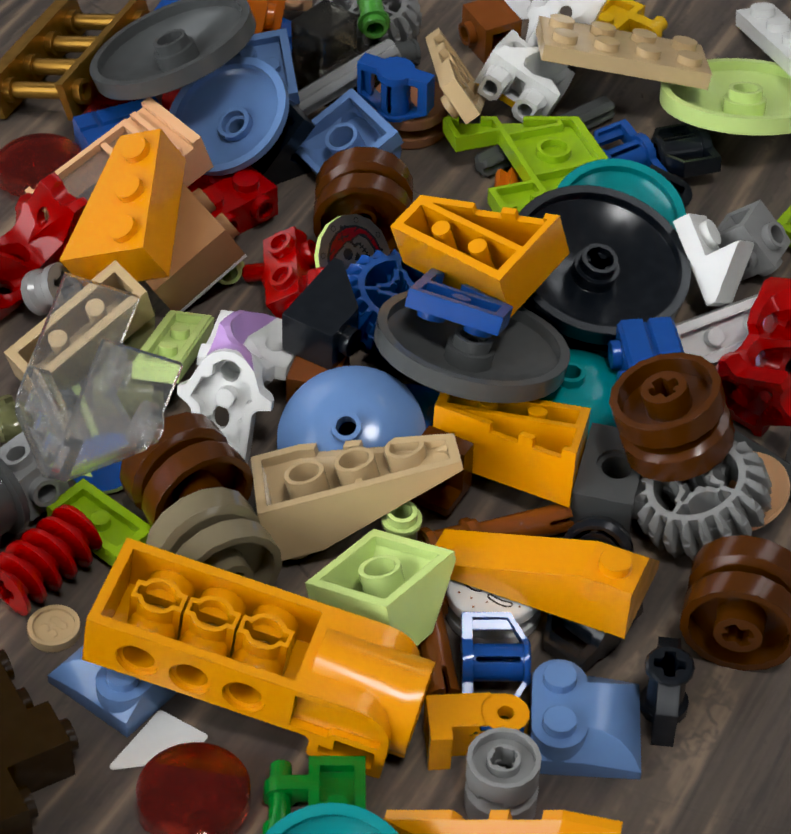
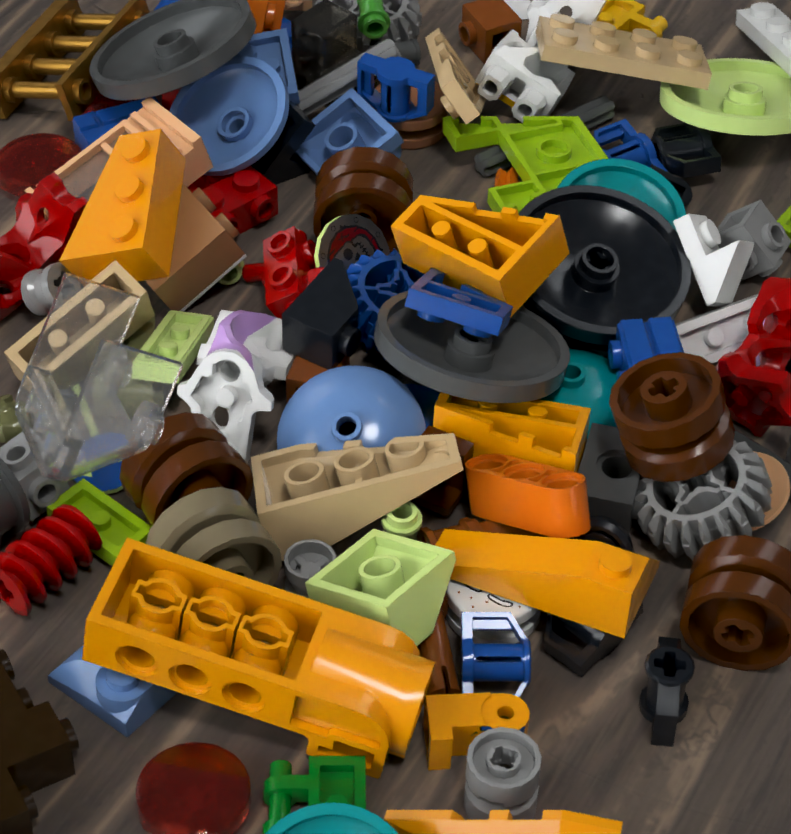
tan piece [27,604,81,652] -> none
white sticker [110,710,208,770] -> none
medium blue slope [529,659,641,780] -> none
none -> light grey wheel [284,539,336,598]
none -> orange beam [465,454,591,538]

